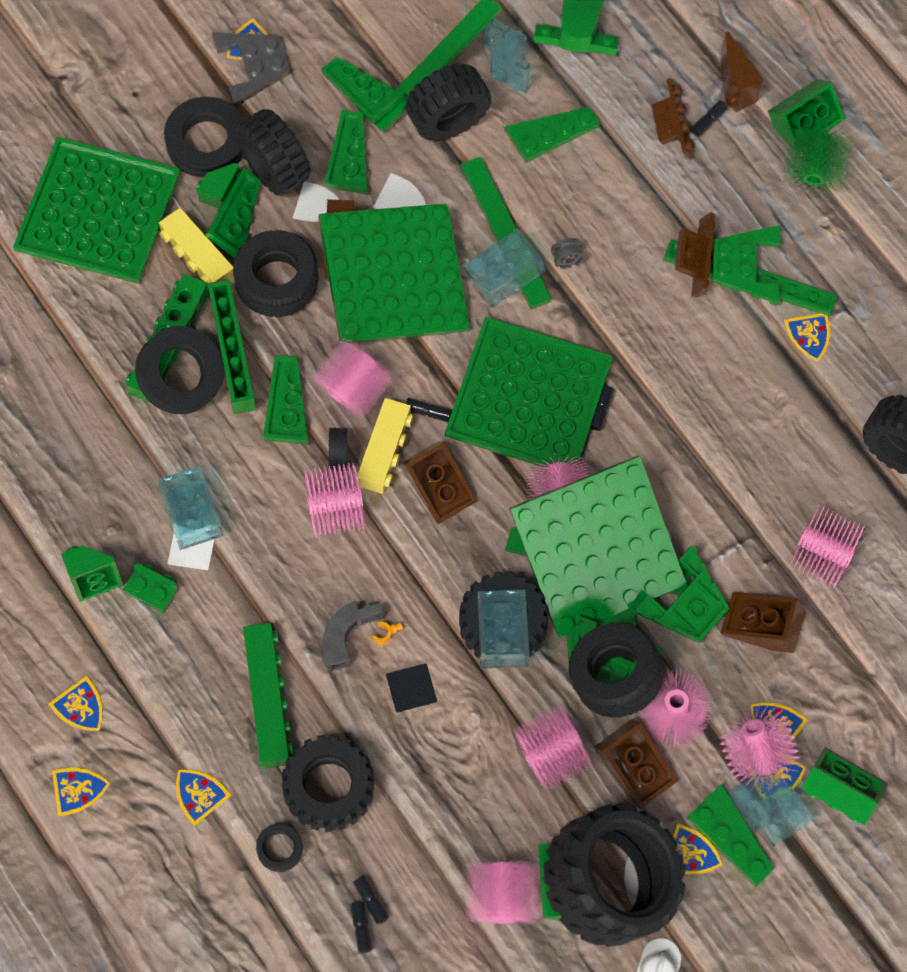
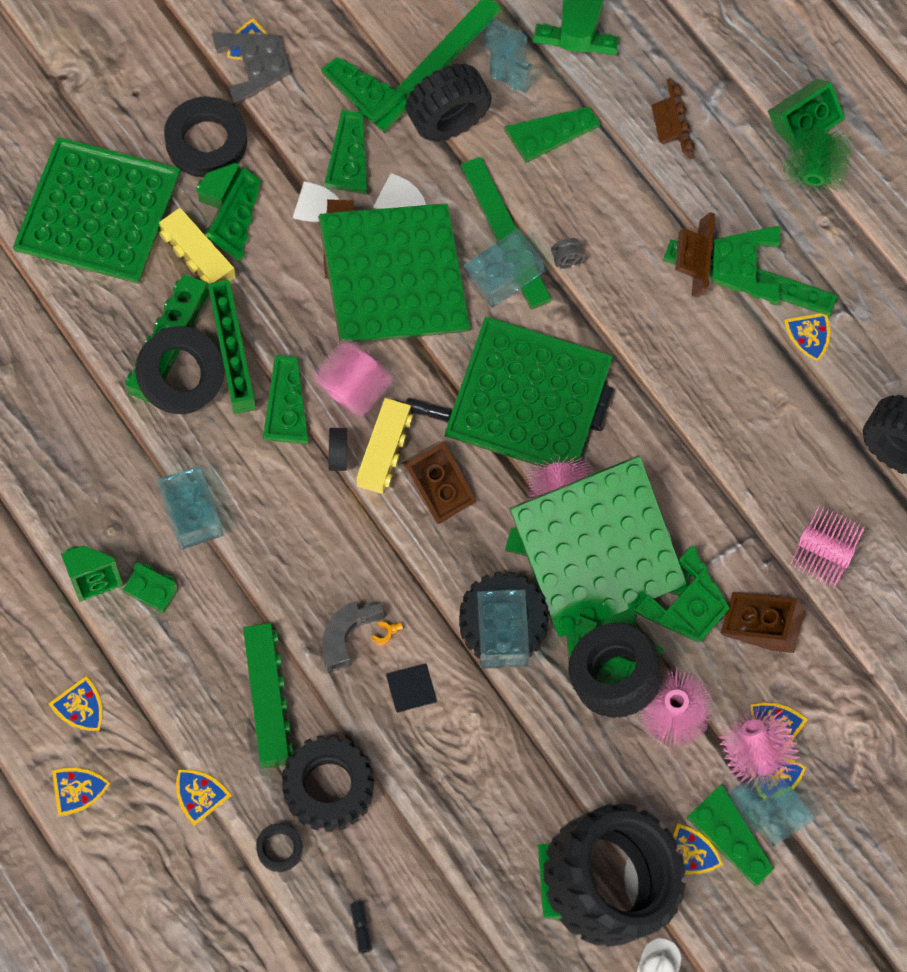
white sticker [168,526,216,570] -> none
black tyre [233,230,319,317] -> none
black tyre [234,109,311,195] -> none
bright pink piece [305,463,365,537] -> none
black piece [353,875,390,925] -> none
bright pink piece [465,859,540,926] -> none
bright pink piece [513,705,593,792] -> none
reddish brown slope [594,719,678,809] -> none
black piece [691,100,728,137] -> none
reddish brown slope [720,31,763,113] -> none
green slope [801,748,887,826] -> none

